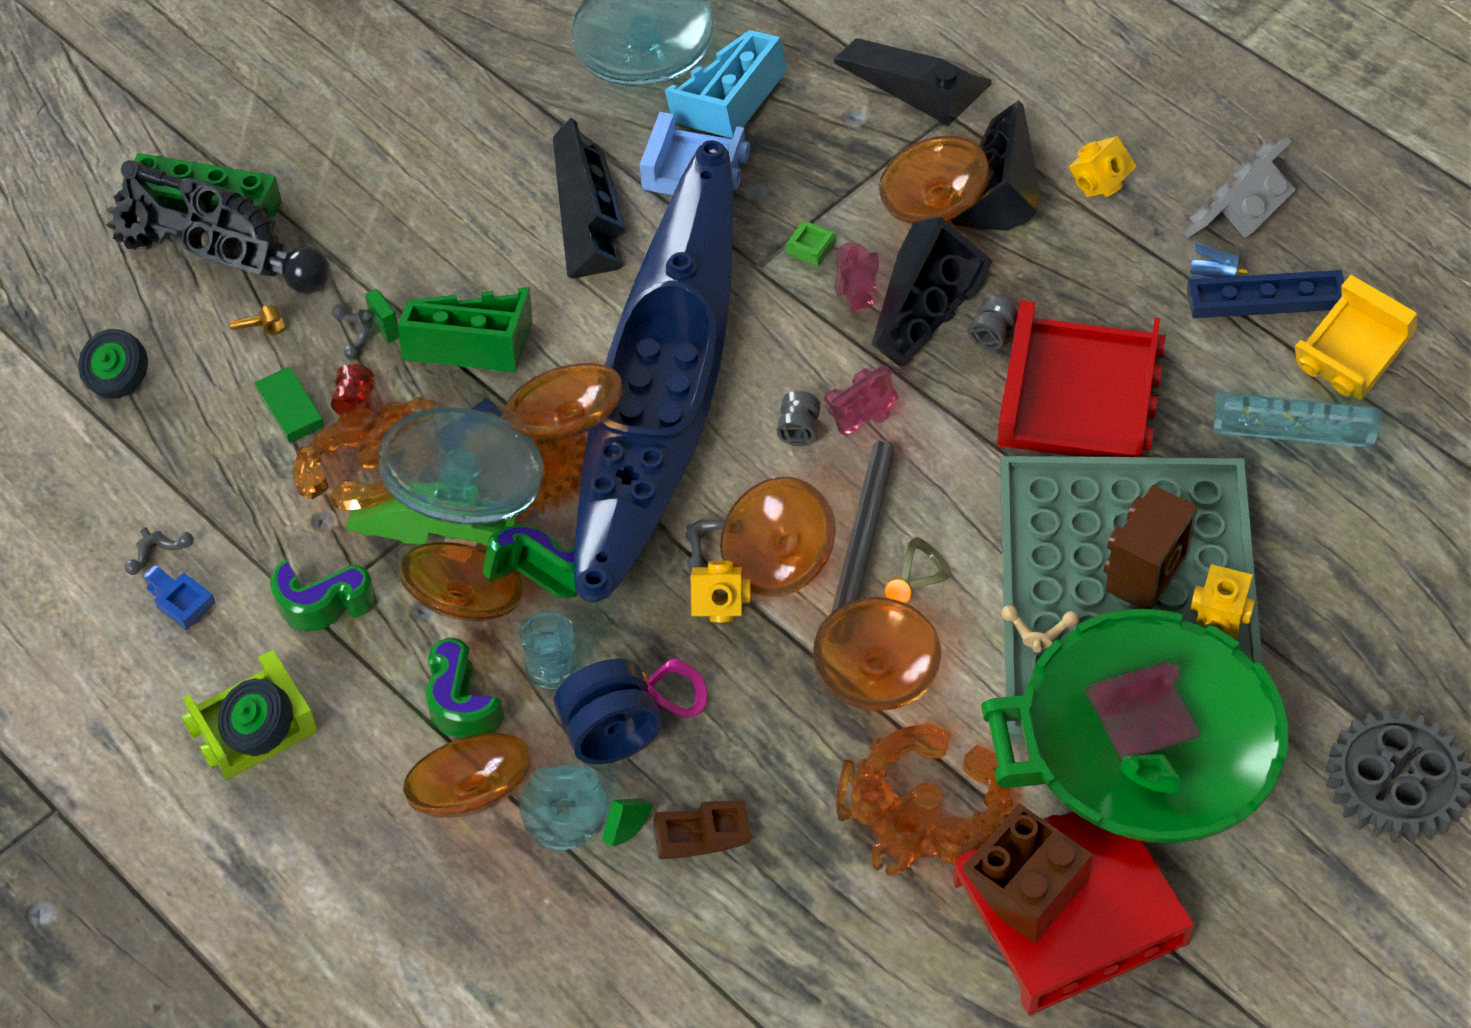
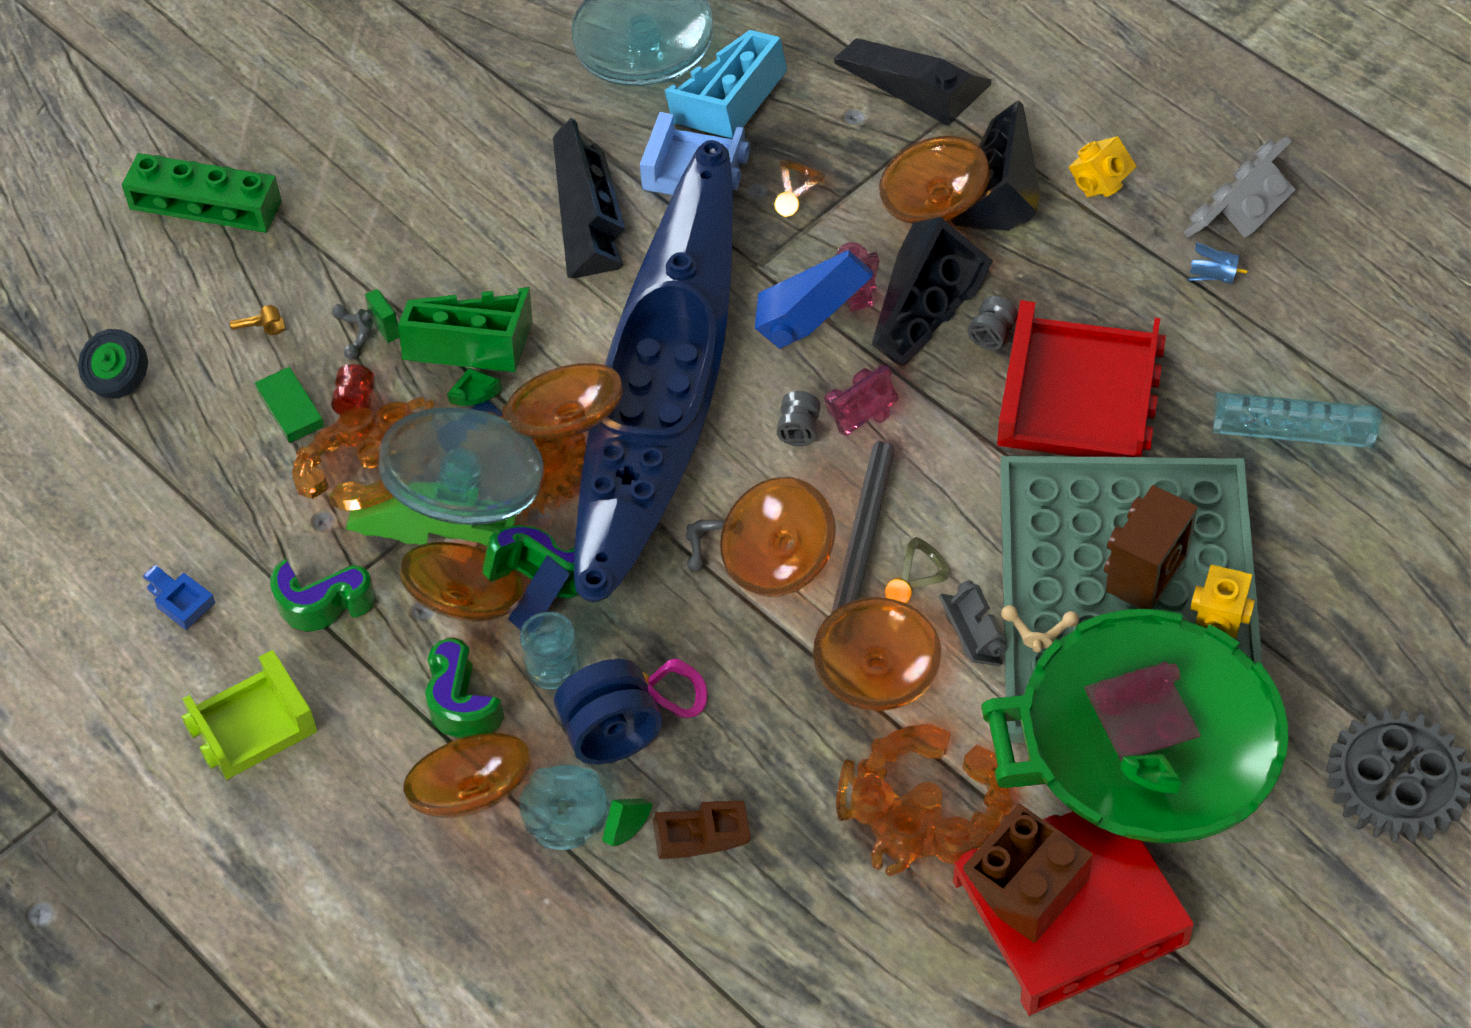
black arm [106,160,330,294] -> none
dark grey piece [125,527,194,575] -> none
black wheel [218,678,293,756] -> none
yellow brick [691,561,751,623] -> none
bright green tile [785,220,836,267] -> none
dark blue plate [1187,270,1344,318] -> none
yellow panel [1295,274,1417,402] -> none
none -> green tile [447,368,503,406]
none -> dark blue sticker [508,555,570,638]
none -> blue slope [755,250,873,349]
none -> clear orange piece [775,159,826,216]
none -> dark grey hinge [938,580,1007,667]

